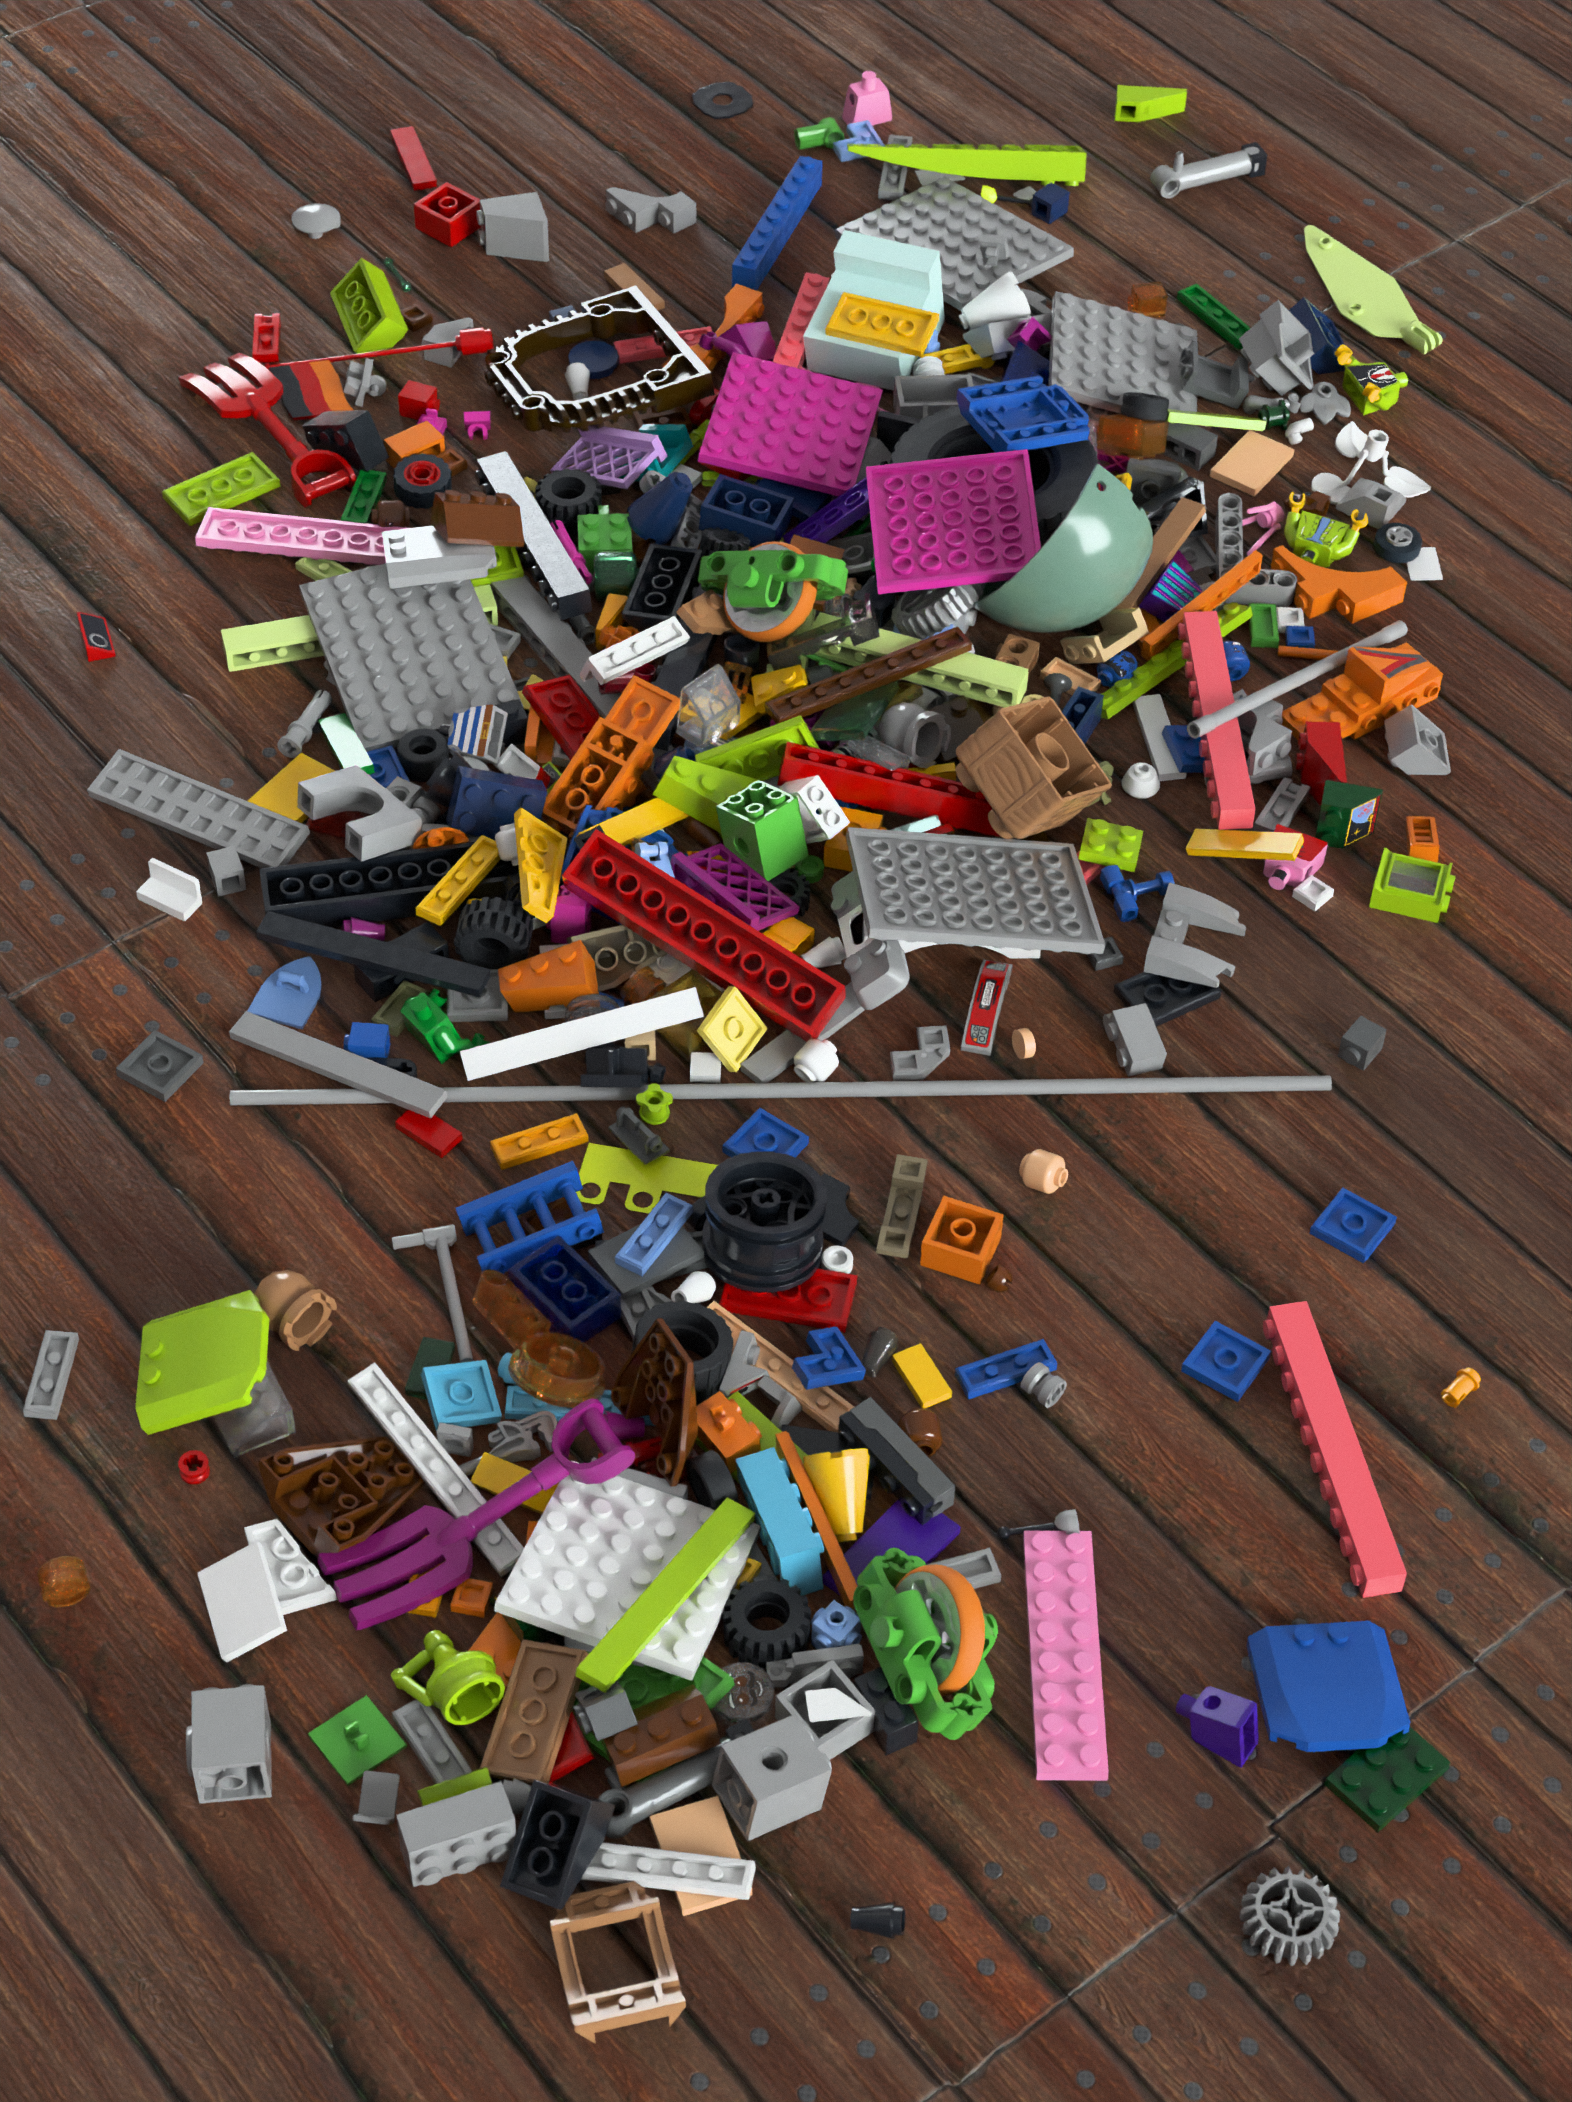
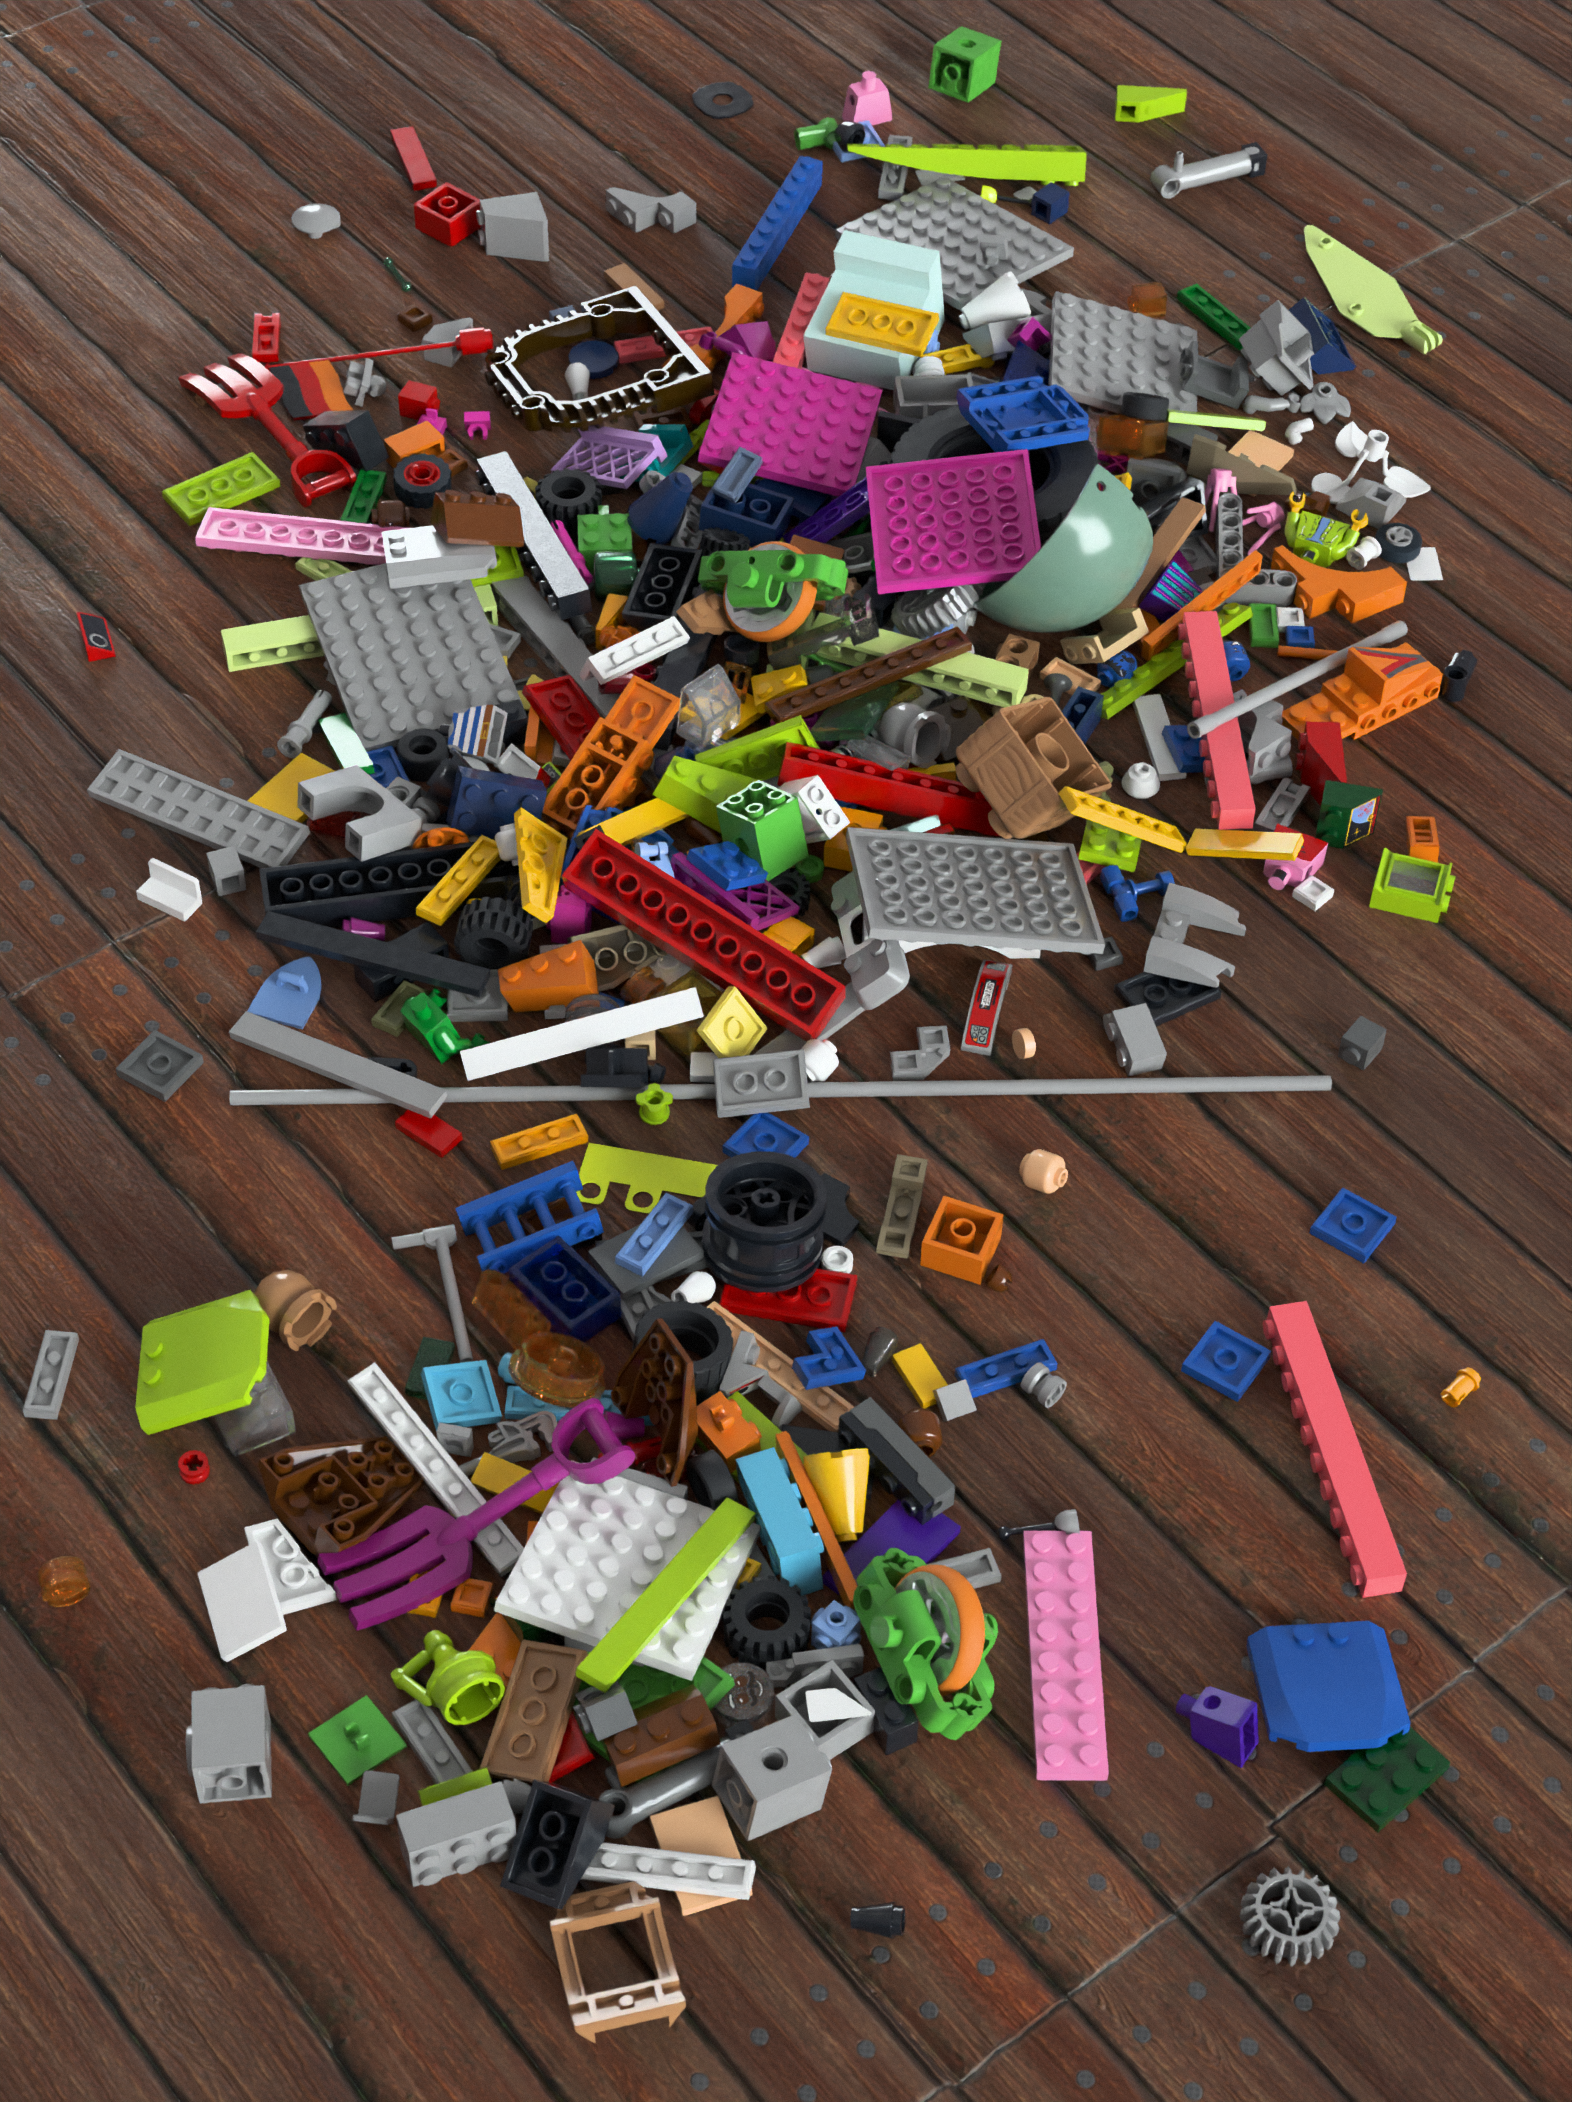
lime slope [330,258,408,354] -> none
blue brick [343,1022,391,1058] -> none
dark grey hinge [608,1106,670,1165] -> none
dark green brick [1258,400,1290,431] -> none
torso [1334,344,1408,415] -> none
light grey slope [1384,704,1451,775] -> none
none -> blue plate [686,841,768,891]
none -> sand blue tile [712,447,763,504]
none -> light grey tile [713,1049,810,1118]
none -> black cone [835,121,865,153]
none -> bright green brick [928,26,1001,103]
none -> tile [933,1379,977,1422]
none -> yellow tile [1058,786,1187,853]
none -> dark tan wedge [1186,434,1297,495]
none -> bright pink plant [1204,468,1237,532]
none -> white bush [1346,536,1381,570]
none -> black piece [1440,650,1478,702]

